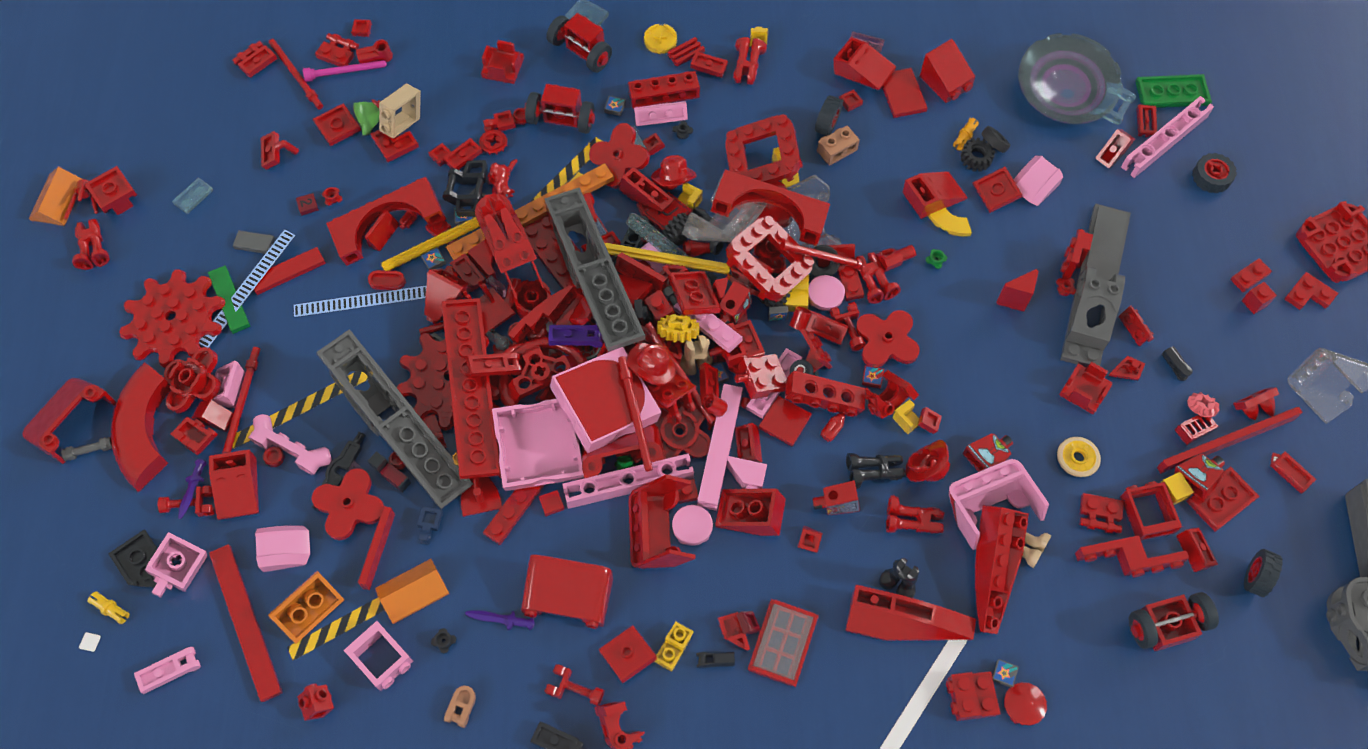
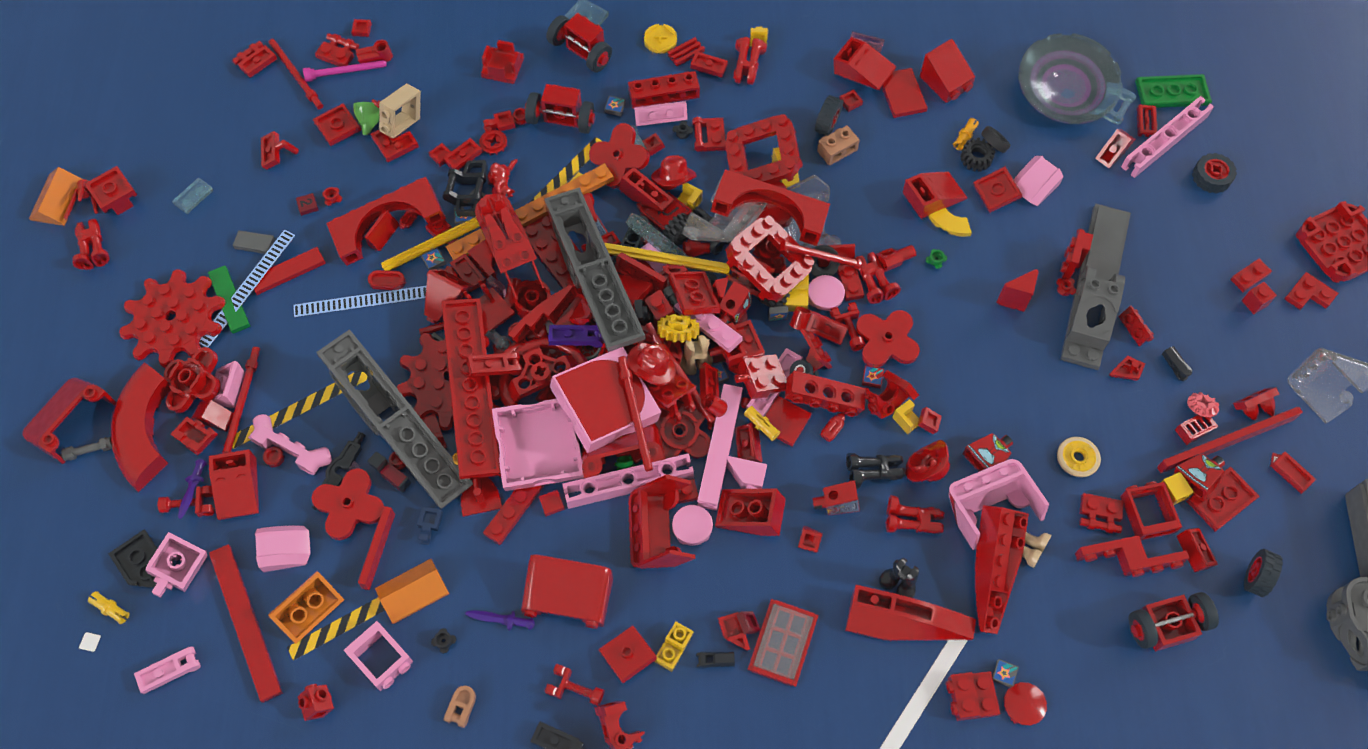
red panel [1059,362,1113,415] -> none
none -> red plate [692,117,726,152]
none -> yellow pin [744,406,780,441]

